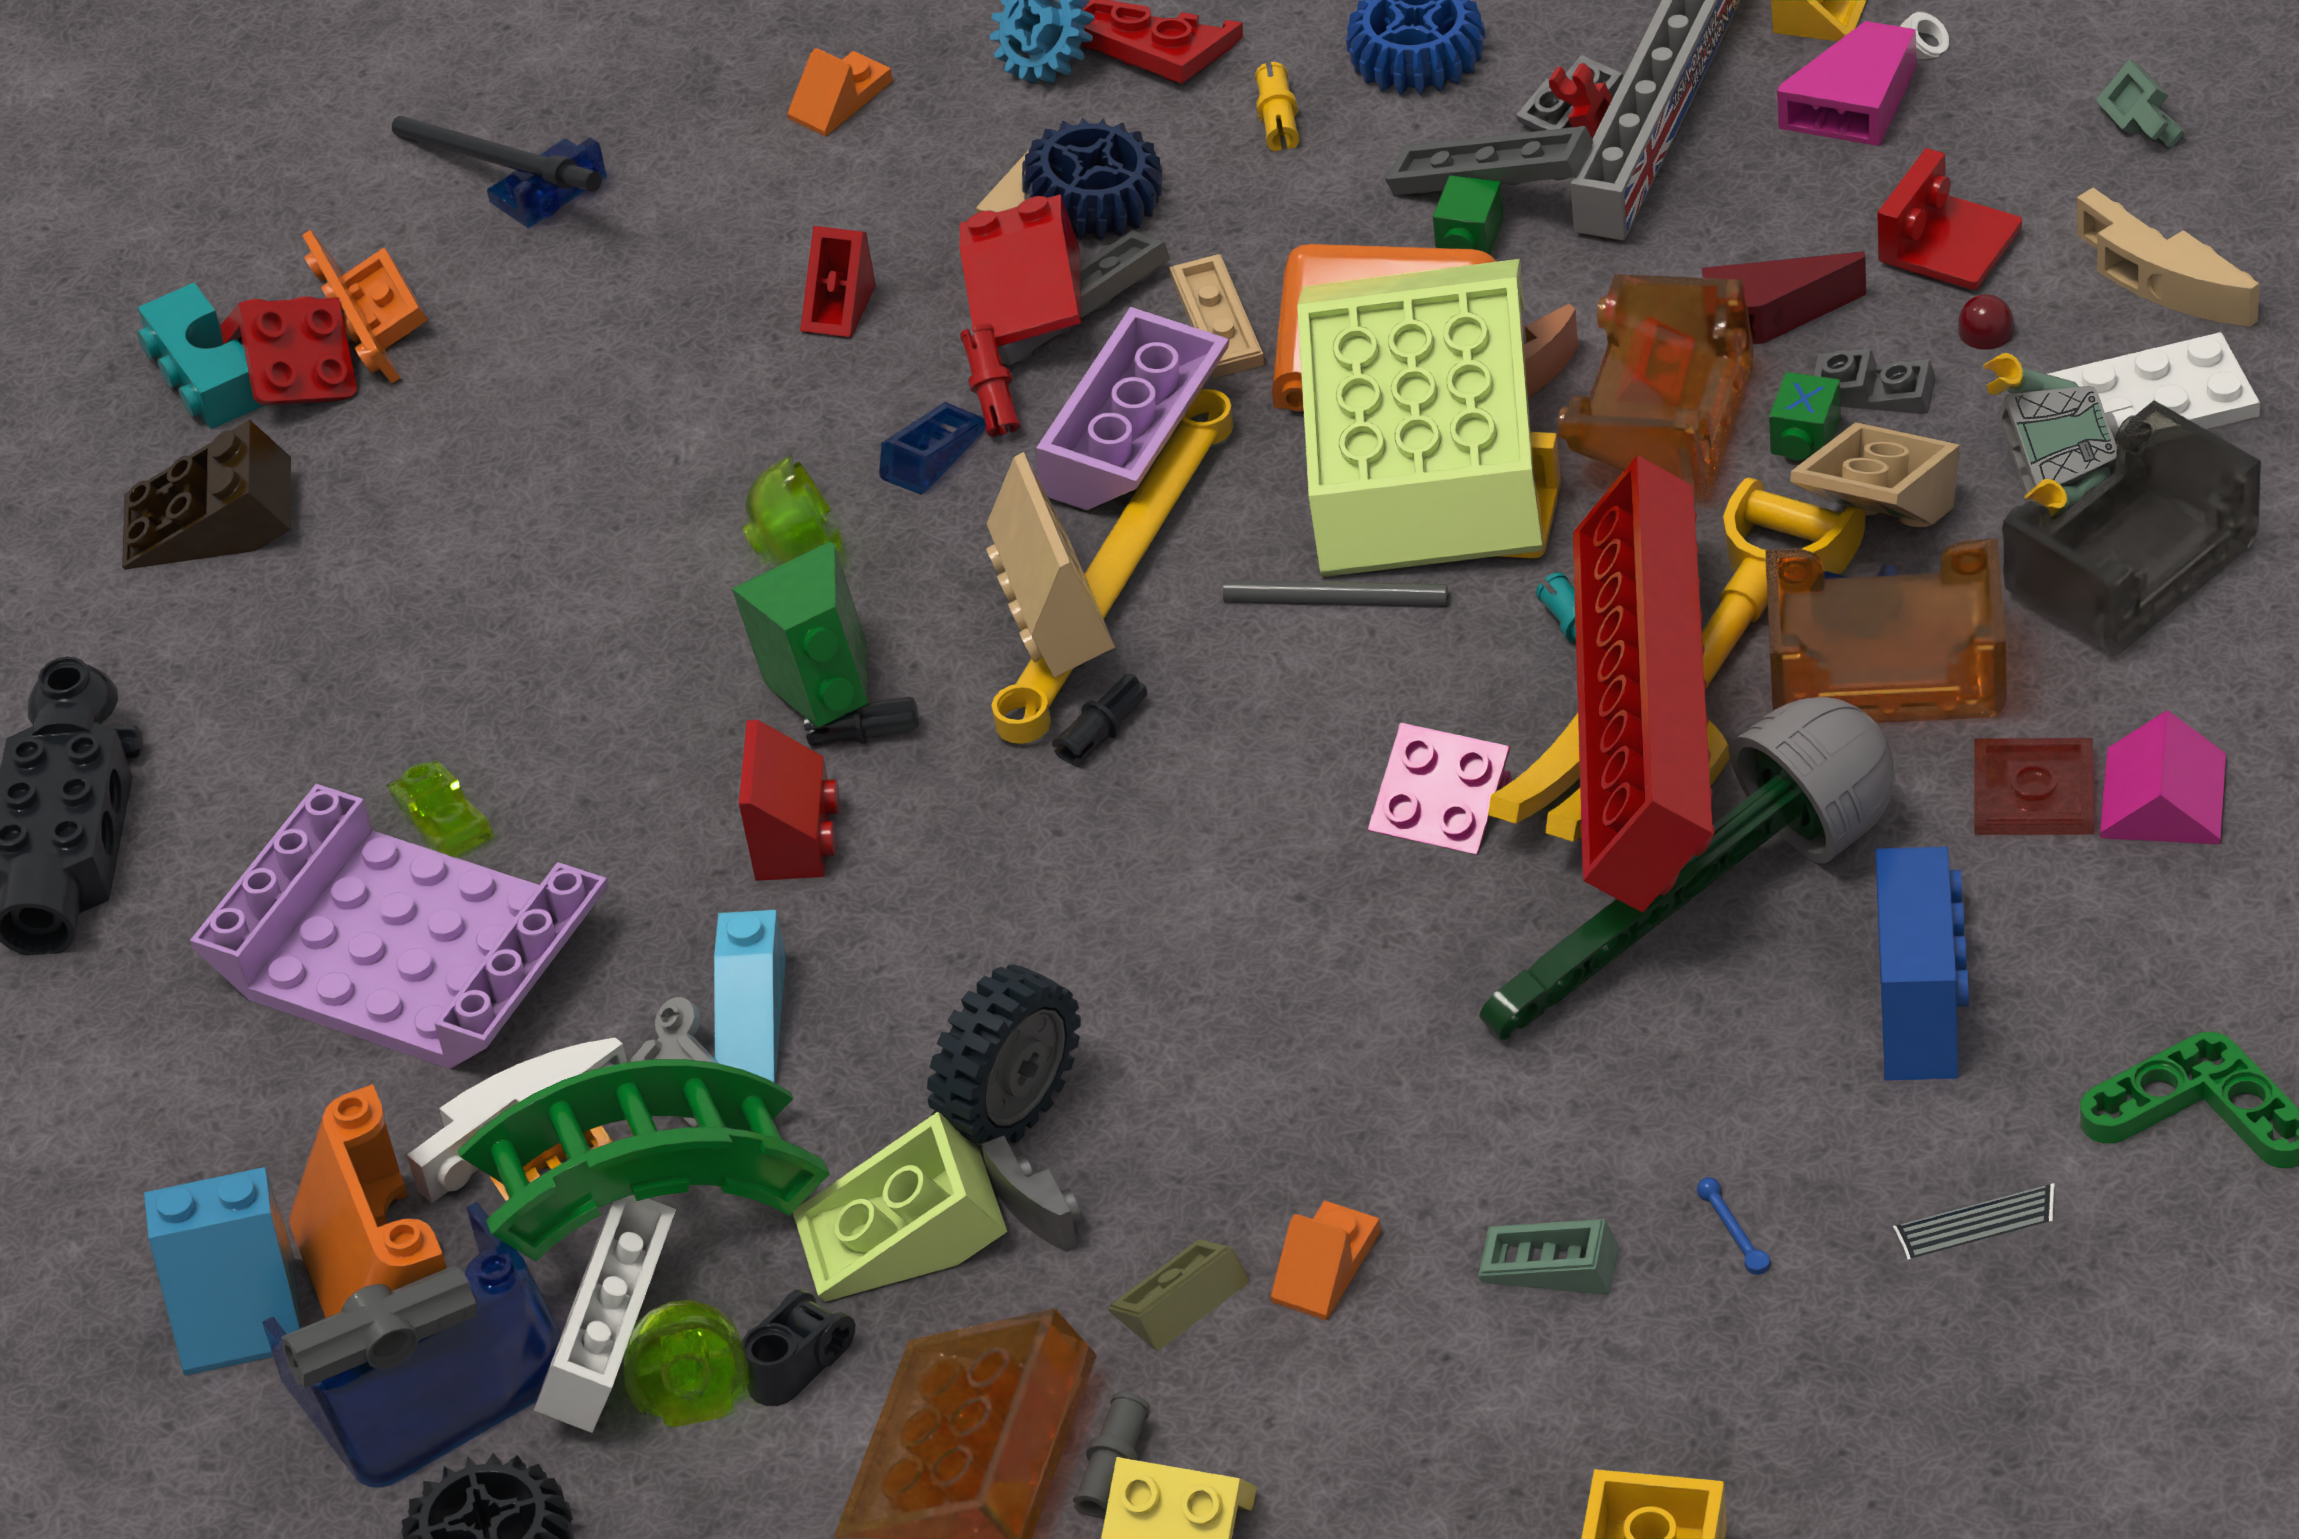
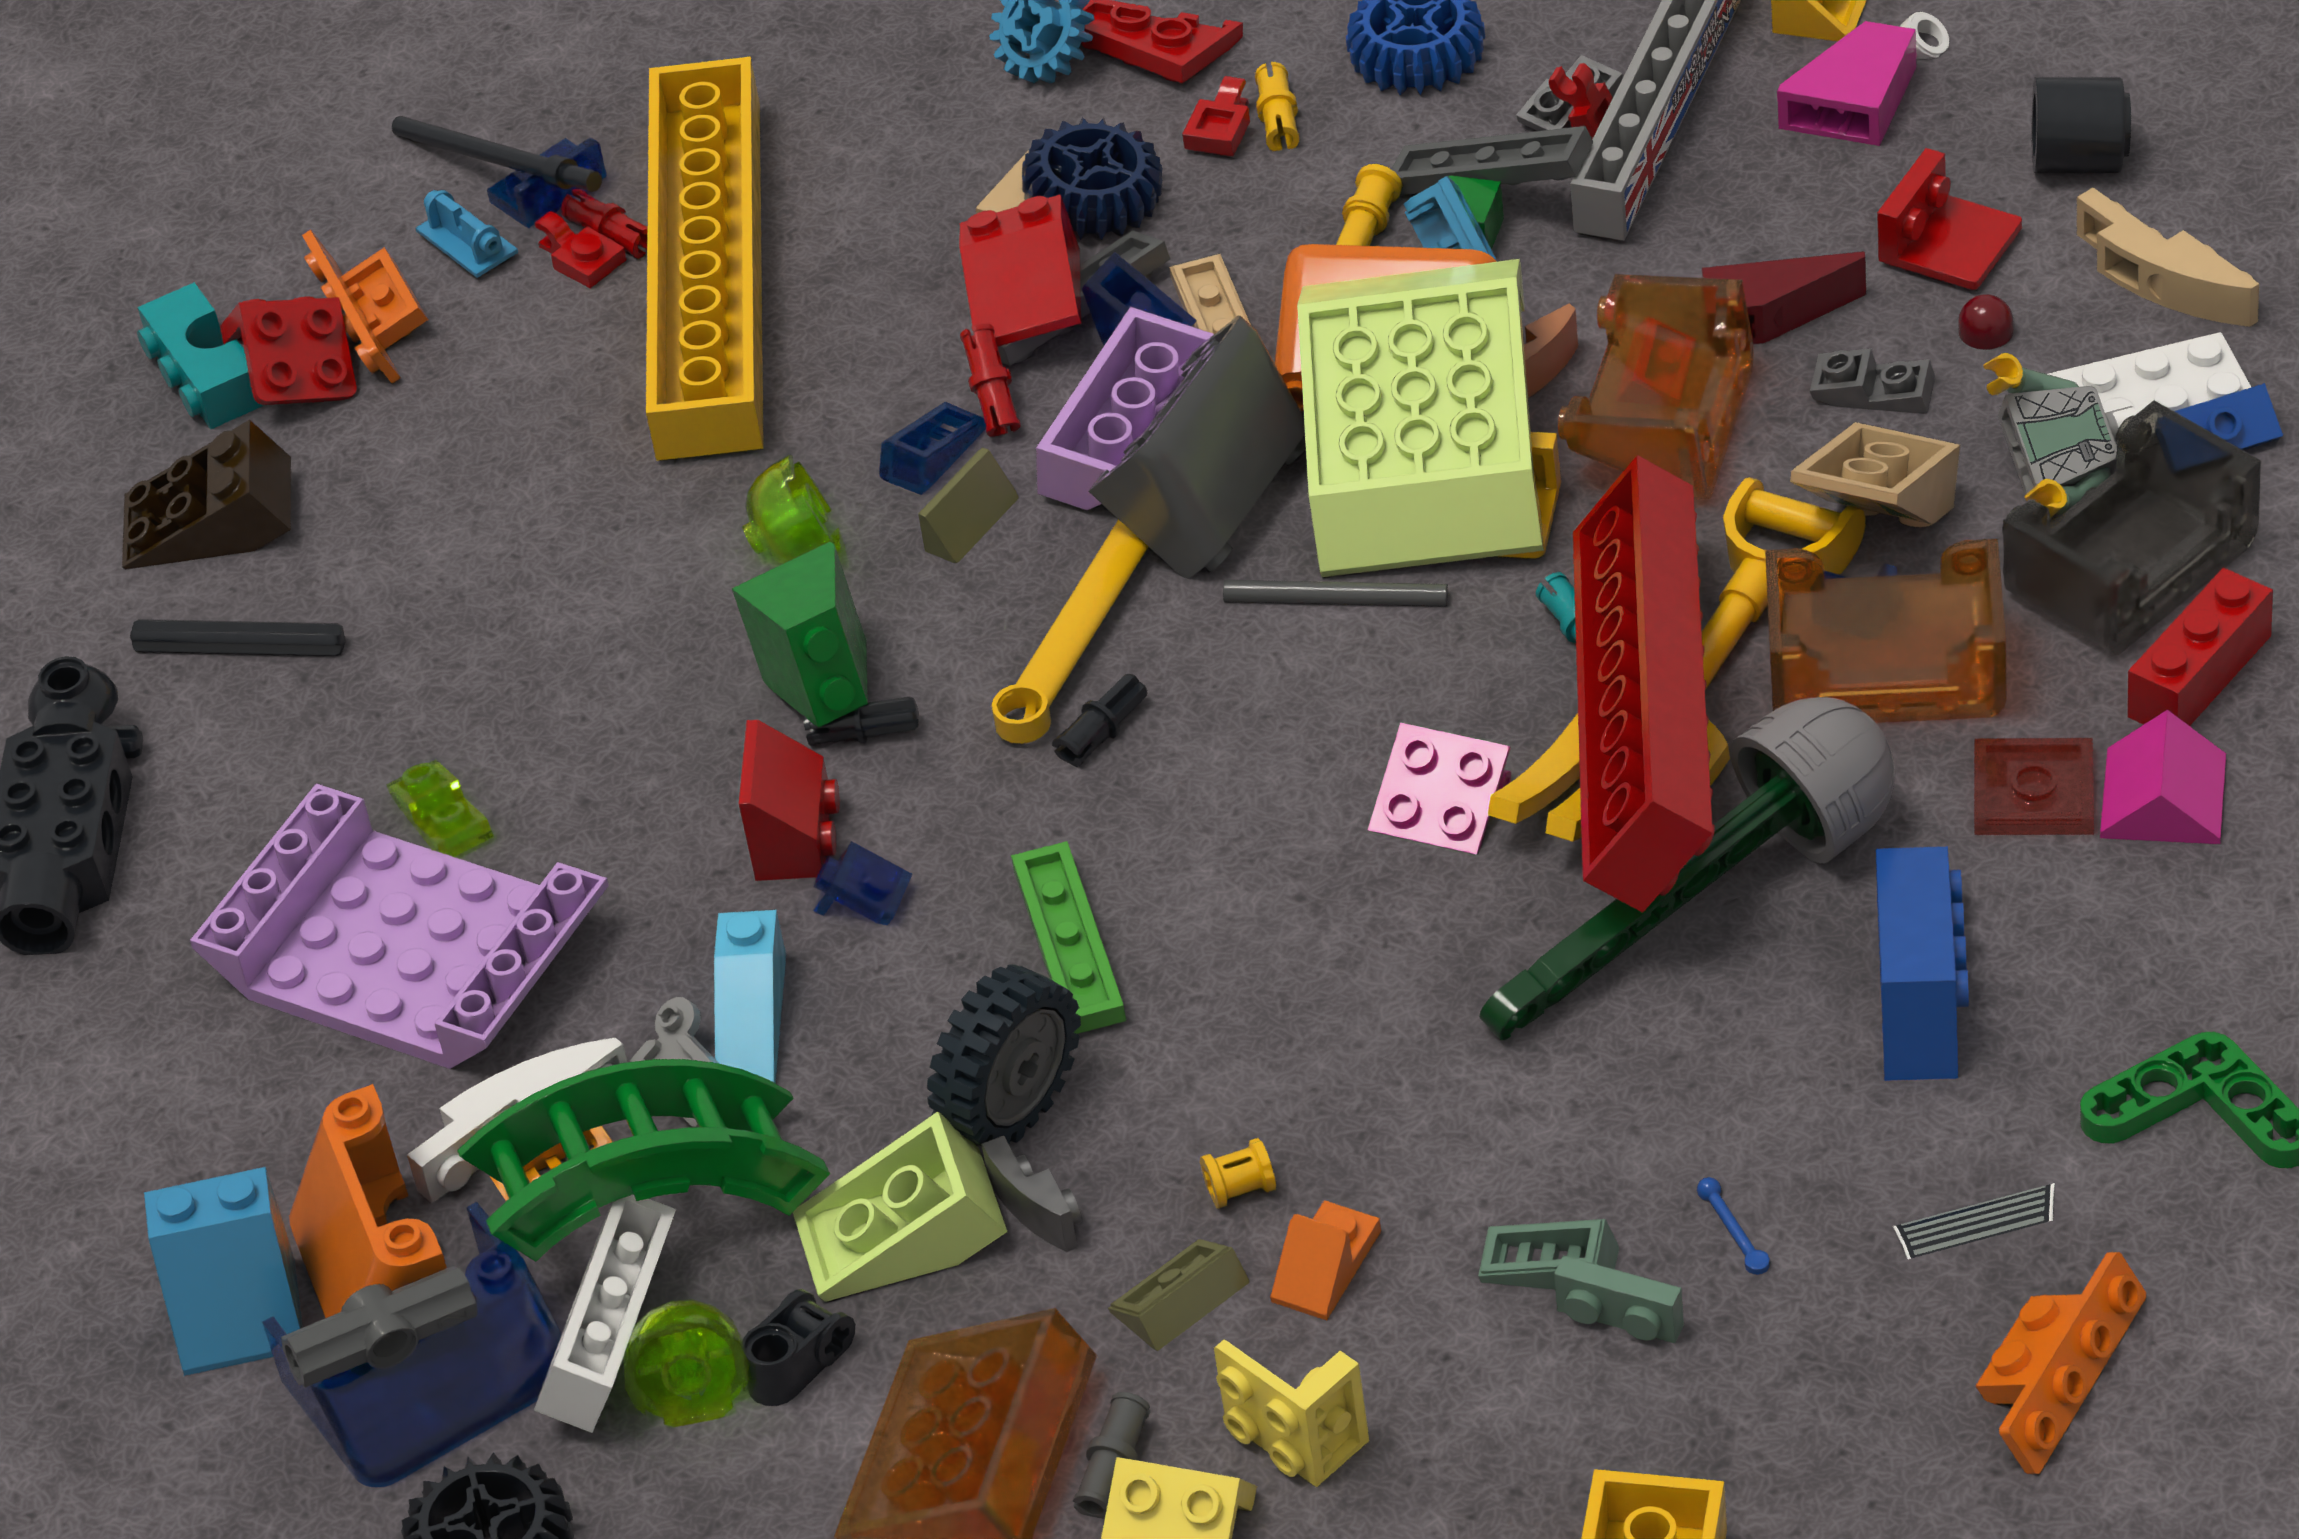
orange slope [787,48,893,137] -> none
red slope [800,226,876,337] -> none
tan slope [986,452,1115,678] -> none
green brick [1769,372,1841,460] -> none
sand green plate [2096,59,2185,148] -> none
none -> black axle [130,619,345,656]
none -> dark azure hinge [416,190,518,278]
none -> red plate [535,211,626,289]
none -> red pin [561,189,648,259]
none -> yellow brick [646,57,763,461]
none -> clear blue bracket [813,841,912,925]
none -> olive slope [918,447,1019,563]
none -> bright green plate [1011,841,1126,1034]
none -> clear blue slope [1082,252,1197,345]
none -> dark grey windscreen [1088,315,1306,579]
none -> red plate [1182,76,1250,157]
none -> yellow bush [1200,1138,1276,1209]
none -> light yellow bracket [1214,1340,1369,1487]
none -> yellow pin [1336,164,1403,246]
none -> dark azure hinge [1403,176,1498,262]
none -> sand green plate [1554,1255,1684,1343]
none -> orange bracket [1976,1252,2146,1474]
none -> black piece [2031,77,2131,173]
none -> red brick [2128,568,2273,726]
none -> blue plate [2156,383,2283,471]

